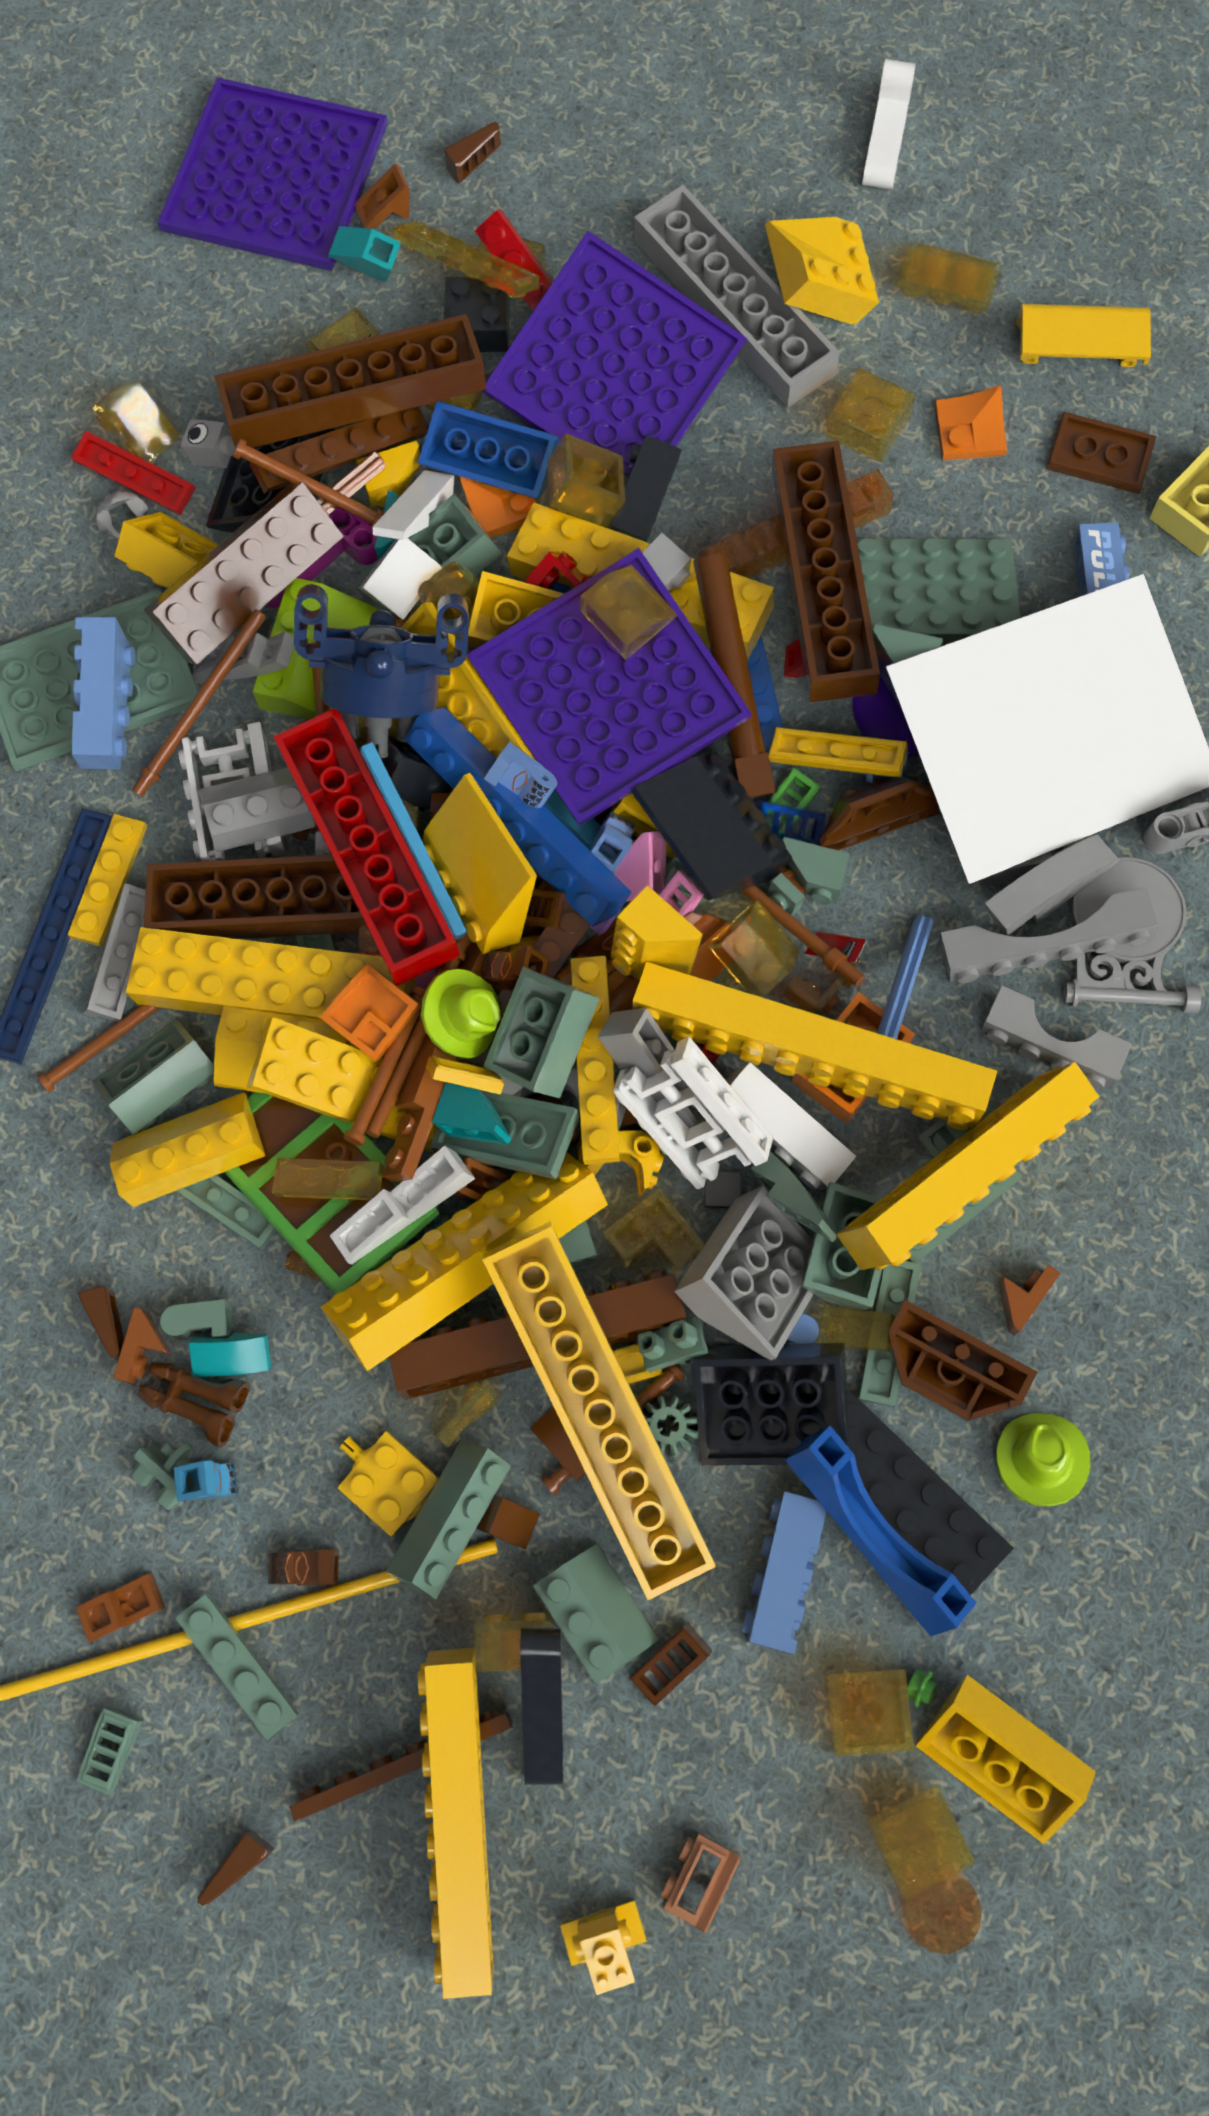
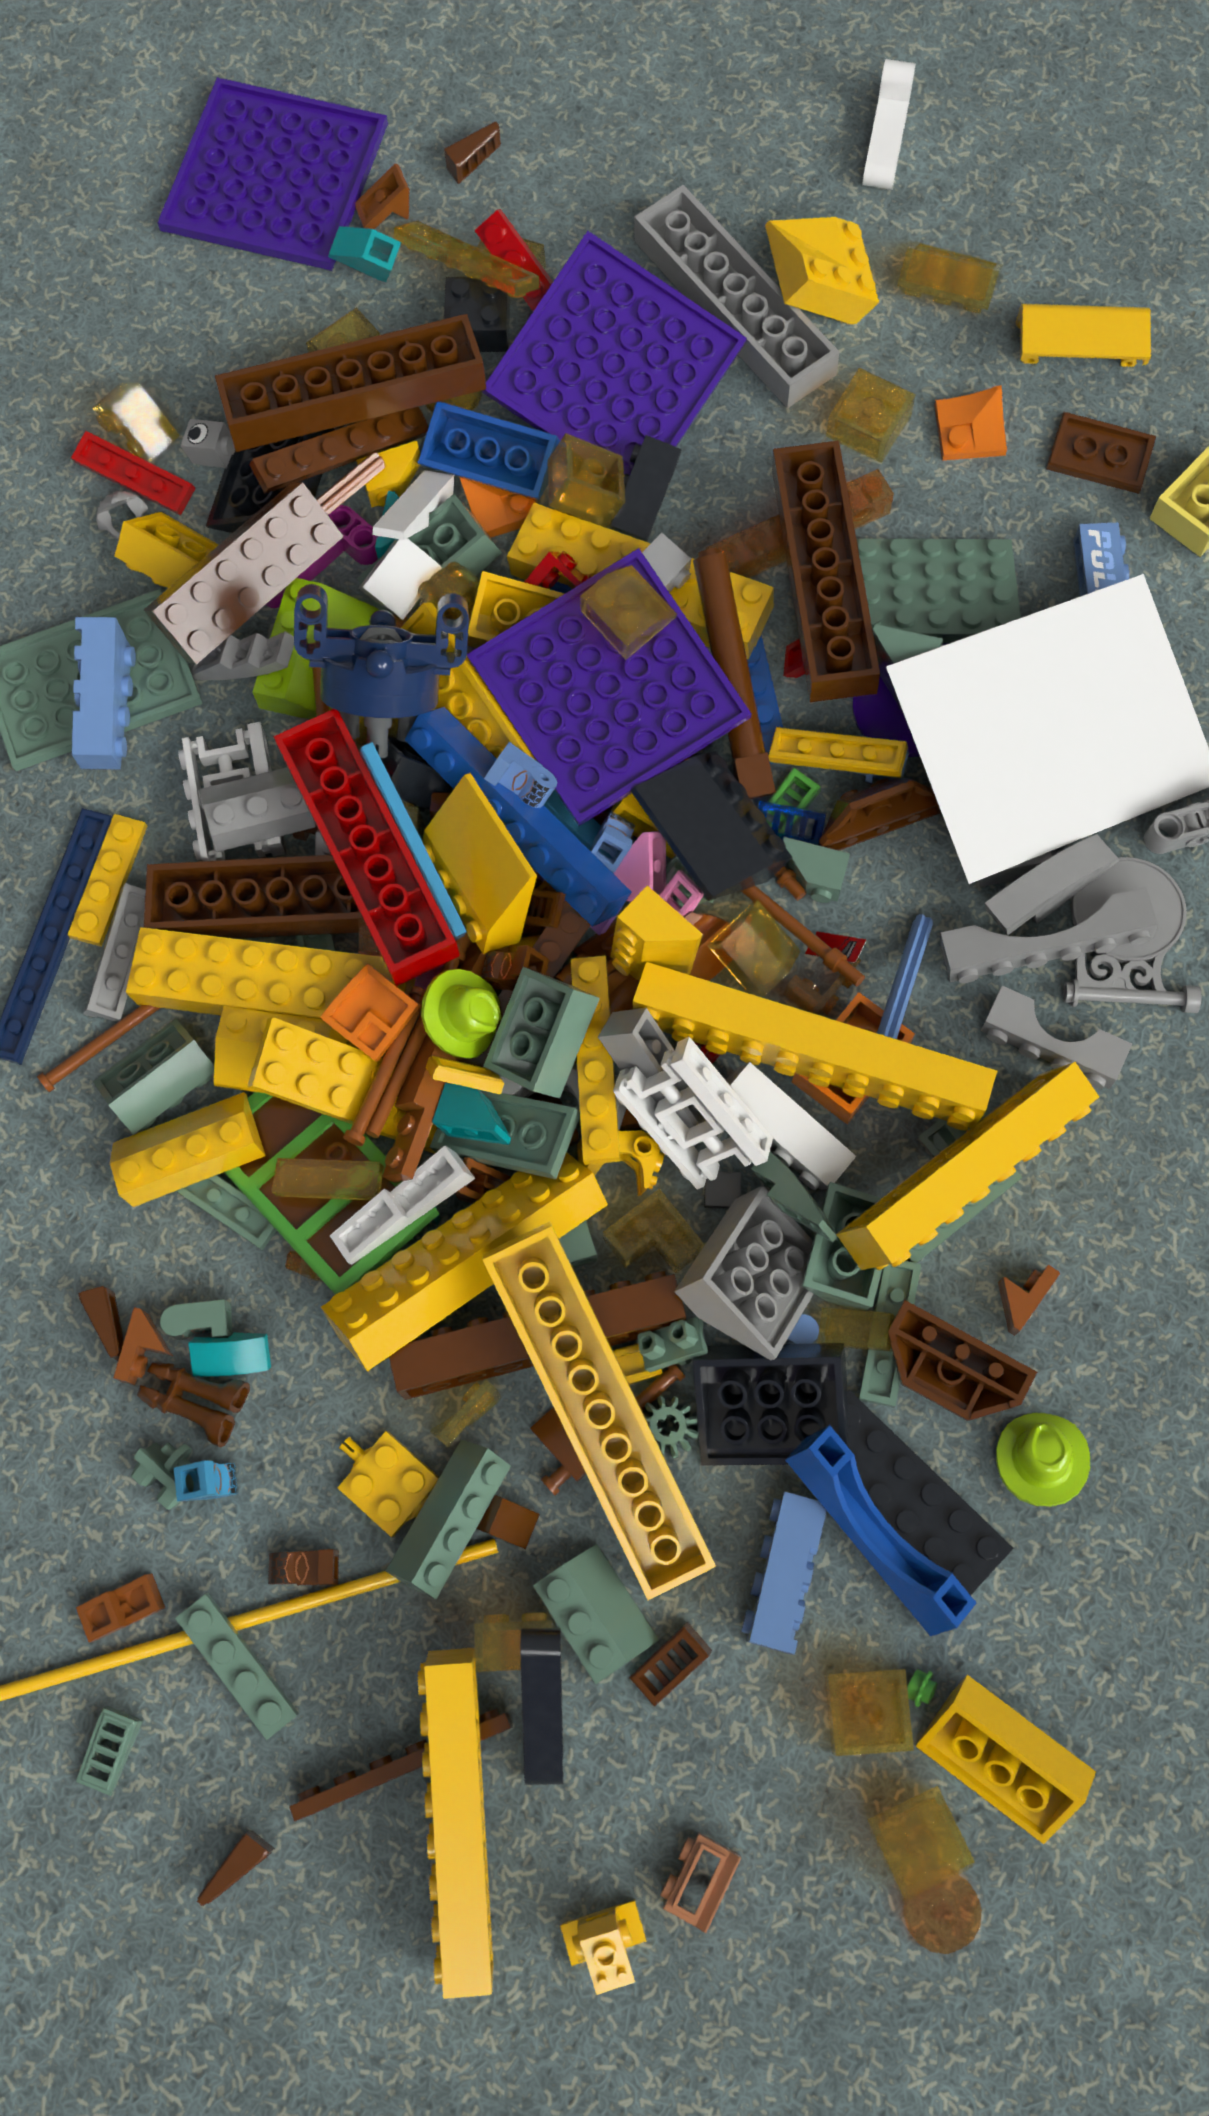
dark orange bar [132,608,267,797] -> none
dark orange bar [232,438,384,527] -> none
sand green plate [767,873,805,916] -> none

